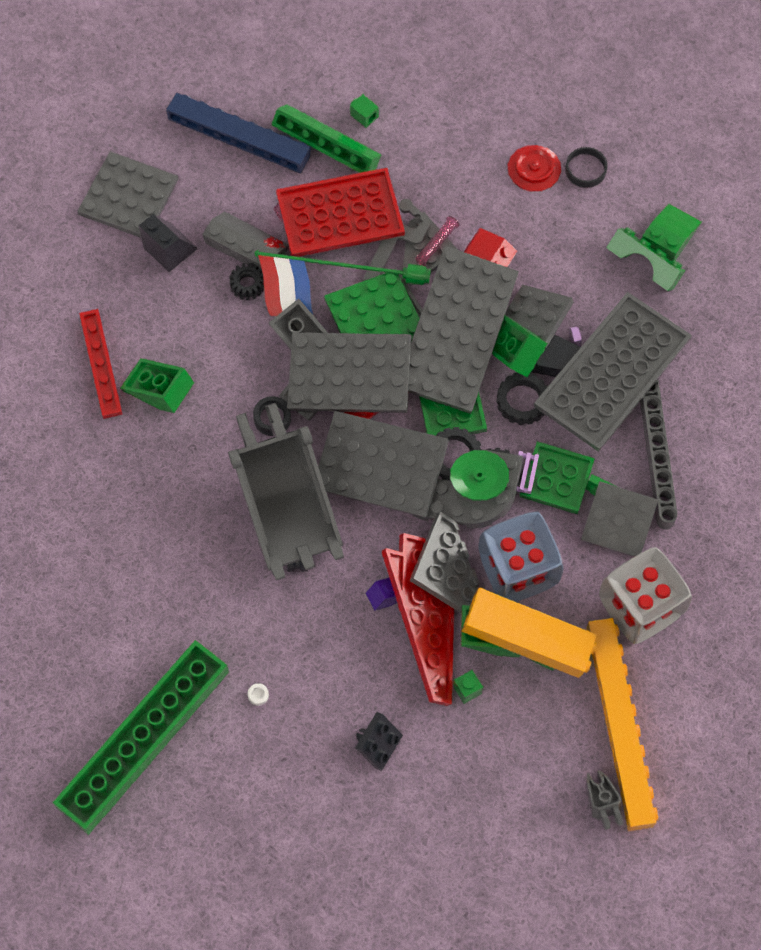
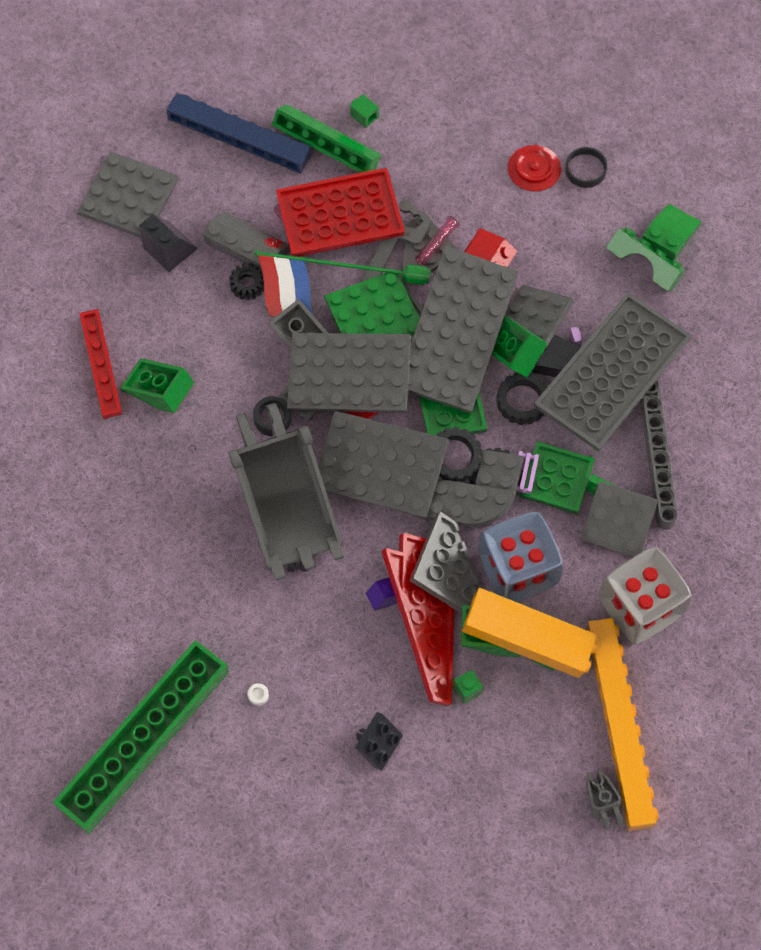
green piece [450,450,509,501] -> none

